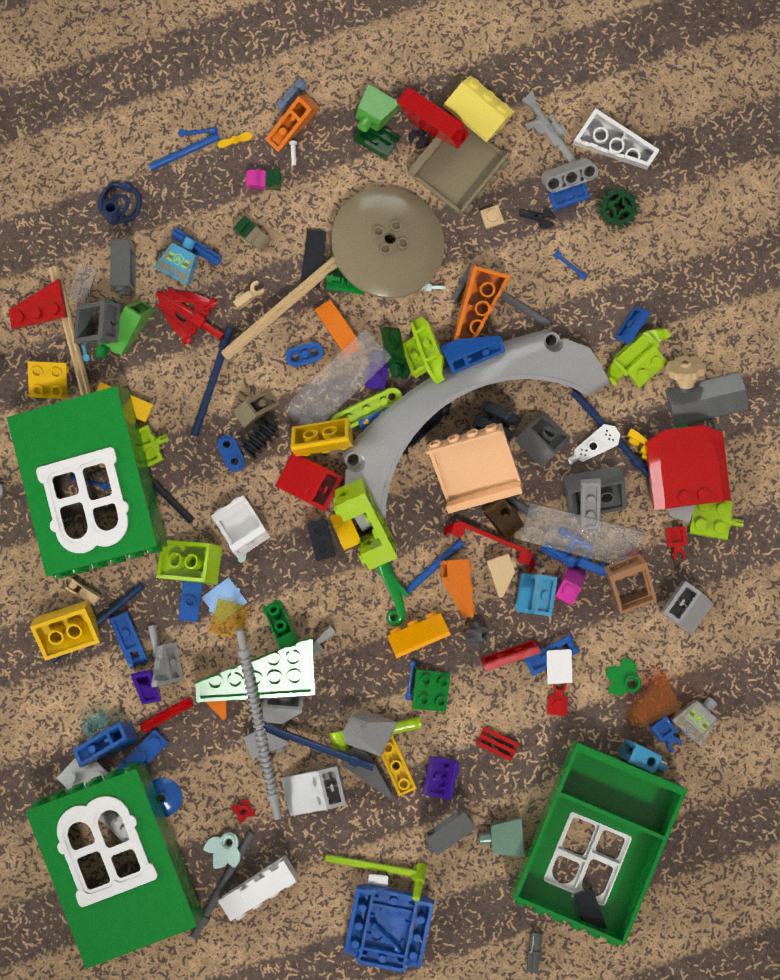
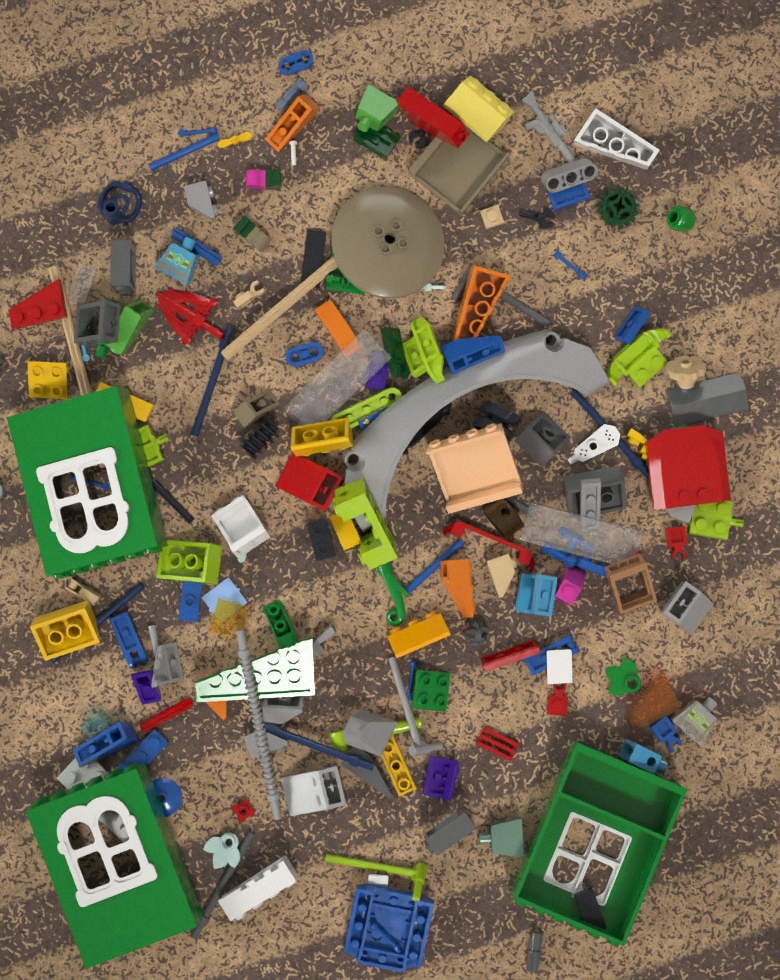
blue plate [217,435,245,472] -> none
none -> light grey slope [184,181,219,222]
none -> blue beam [279,50,313,76]
none -> light grey bar [388,657,443,757]
none -> green head [667,206,696,232]

